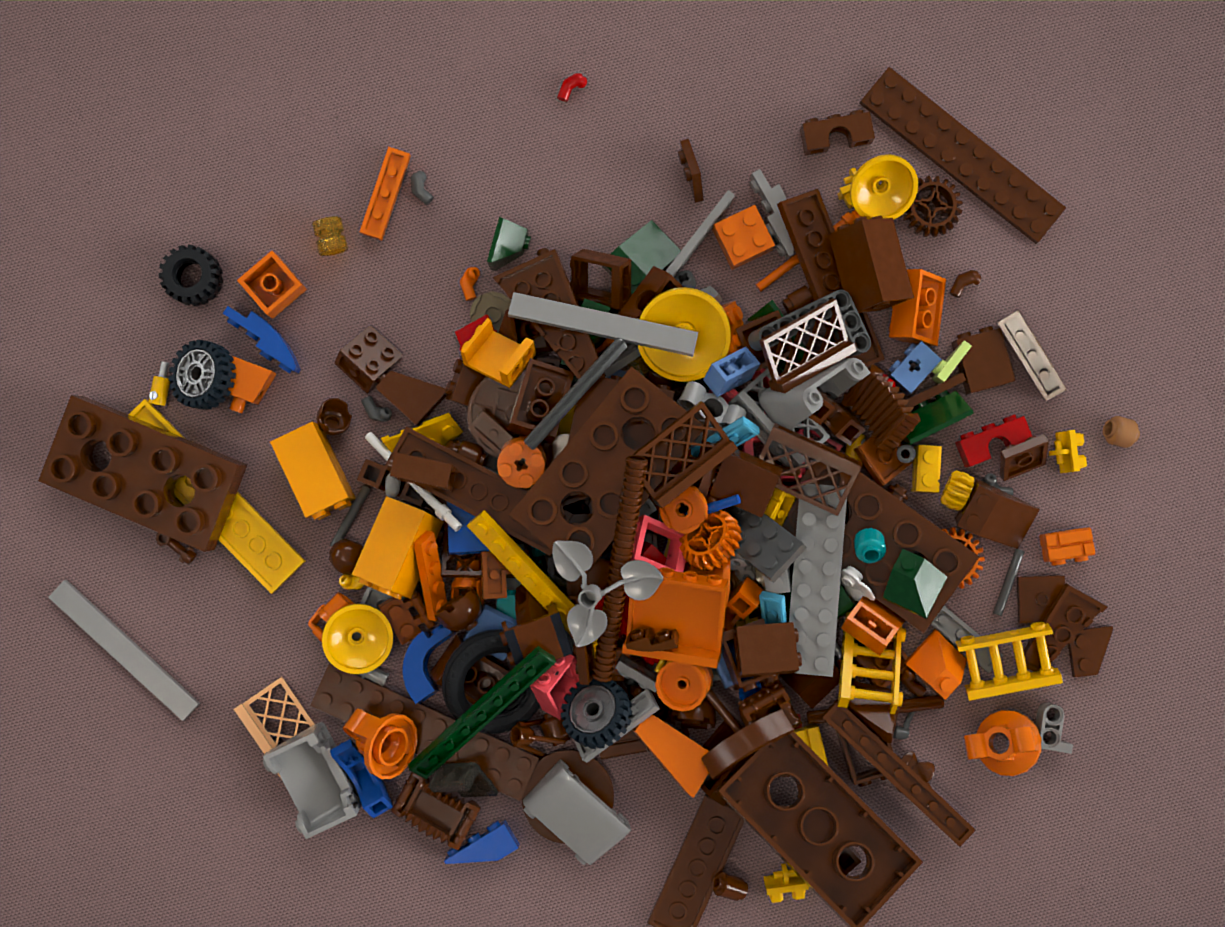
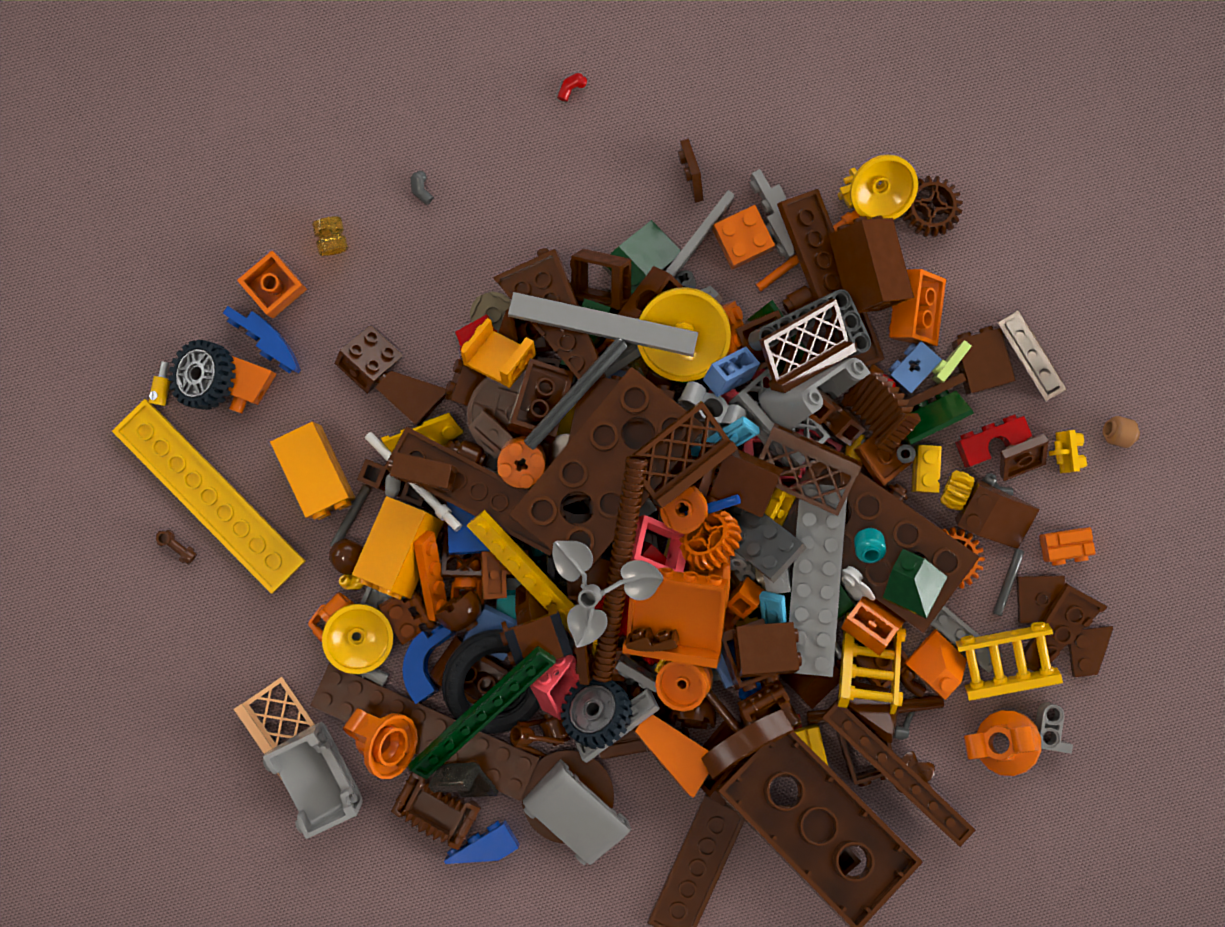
reddish brown plate [38,395,247,552] -> none
light grey tile [48,580,200,721] -> none
black tyre [159,245,223,306] -> none
reddish brown hair [316,398,352,436] -> none
blue arch [330,739,393,818] -> none
orange plate [359,146,411,241] -> none
dark grey arm [361,396,392,422] -> none
orange arm [460,267,480,301] -> none
dark green slope [487,217,531,271] -> none
reddish brown brick [712,872,748,901] -> none
yellow hips [763,863,809,903] -> none
reddish brown arch [800,110,875,156] -> none
reddish brown plate [859,67,1066,244] -> none
reddish brown arm [950,270,982,298] -> none

